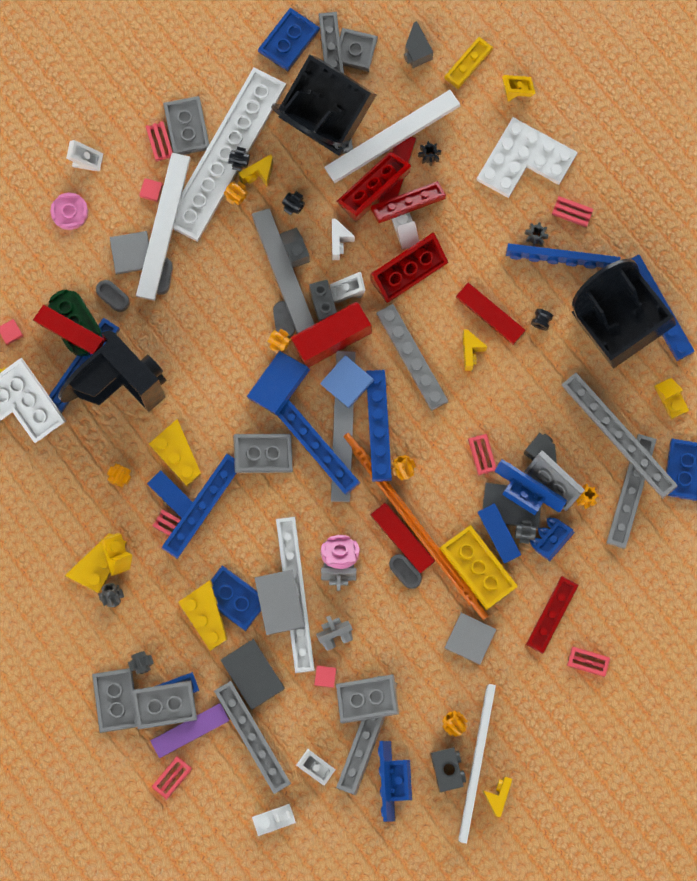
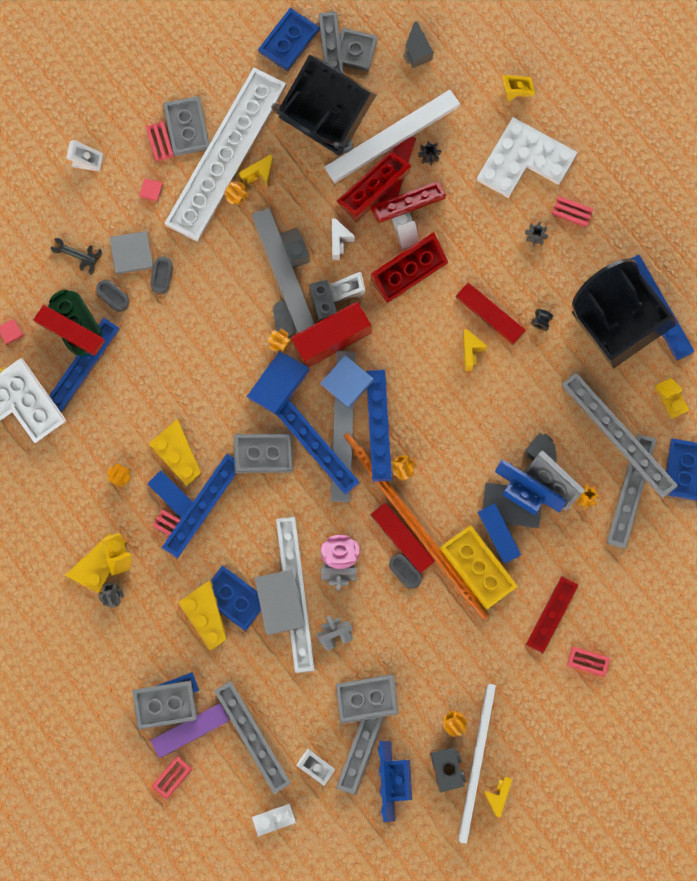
bright pink tile [50,192,88,230] -> none
black plate [58,331,167,412] -> none
light grey tile [92,668,138,733] -> none
dark grey gear [128,651,154,675] -> none
white tile [136,153,191,301] -> none
dark grey tile [221,639,285,710] -> none
black gear [228,146,250,171] -> none
black gear [282,191,305,215] -> none
coral tile [314,665,336,688] -> none
light grey plate [377,304,448,411] -> none
yellow tile [444,37,493,89] -> none
light grey tile [445,613,496,665] -> none
coral tile [468,434,496,476] -> none
blue plate [506,243,621,269] -> none
dark grey gear [515,520,536,544] -> none
blue plate [530,518,575,561] -> none
none -> pearl dark grey bar [50,238,102,275]

